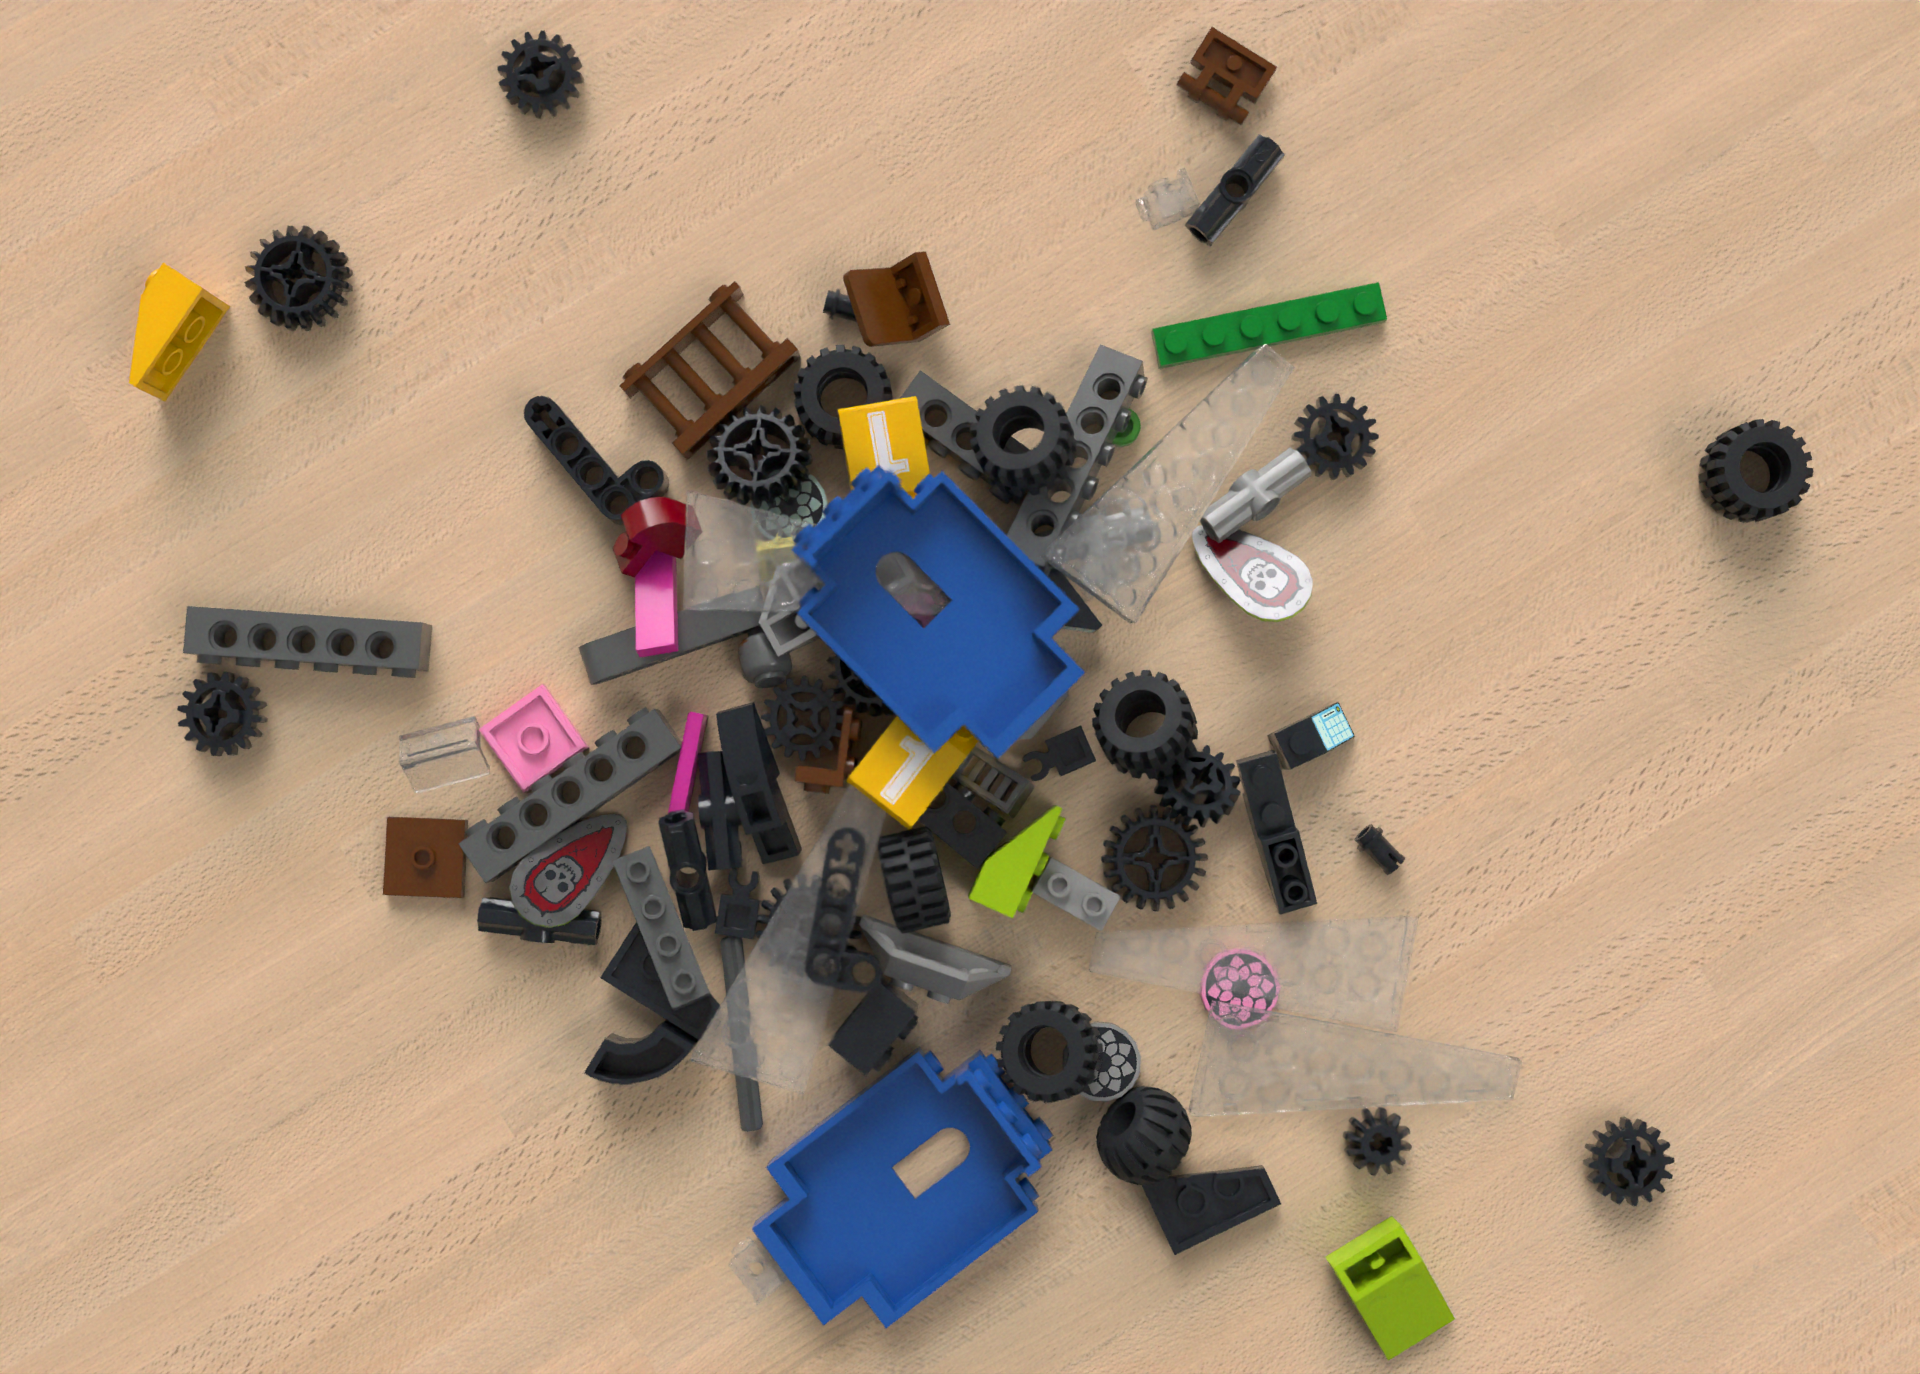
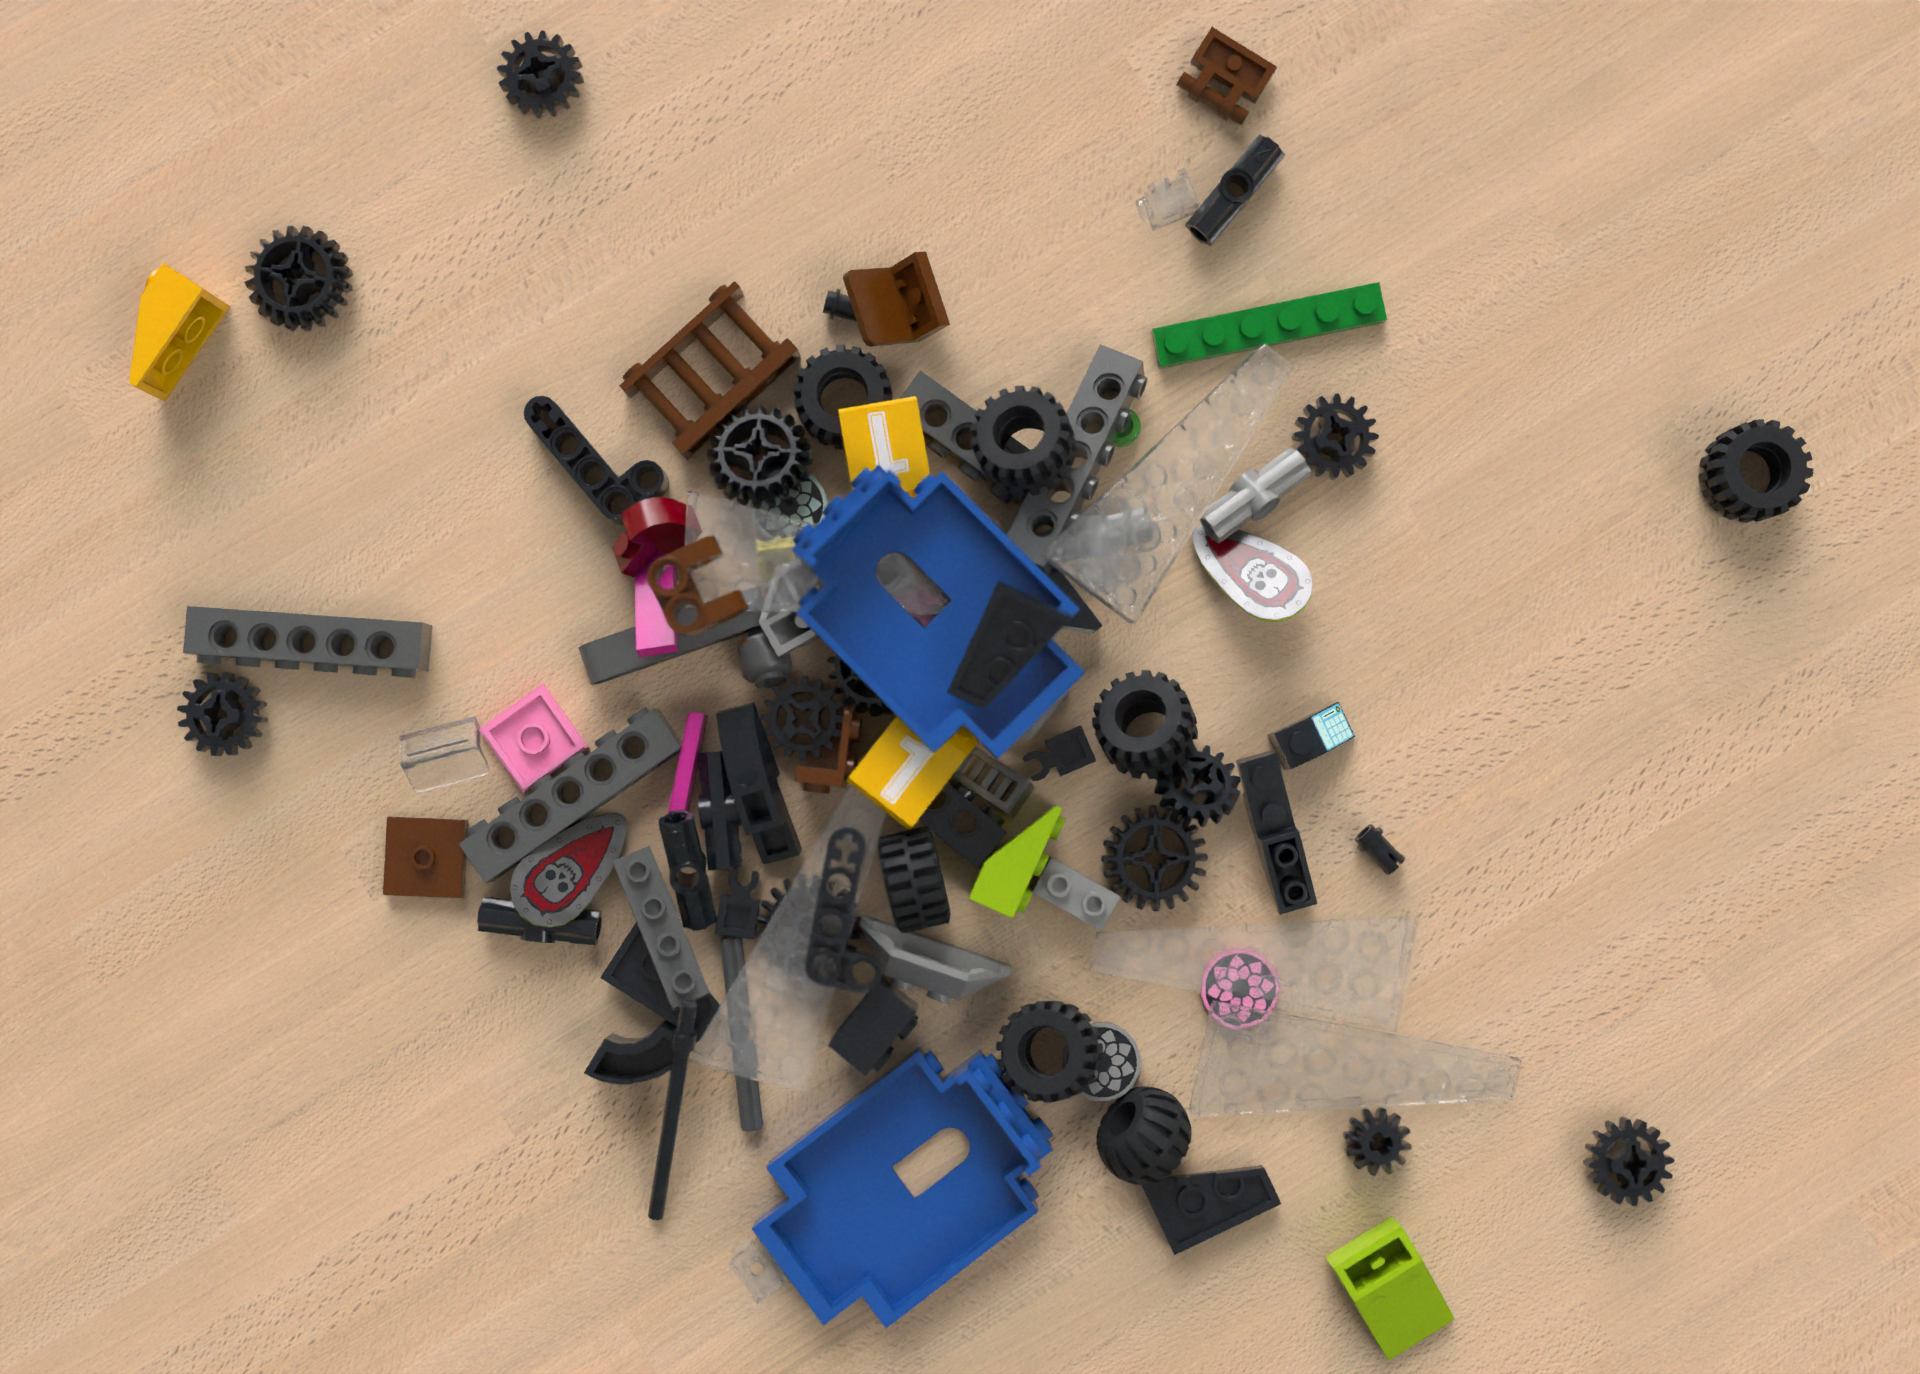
none -> reddish brown piece [647,535,749,637]
none -> black bar [648,1000,697,1220]
none -> black wing [947,581,1073,710]

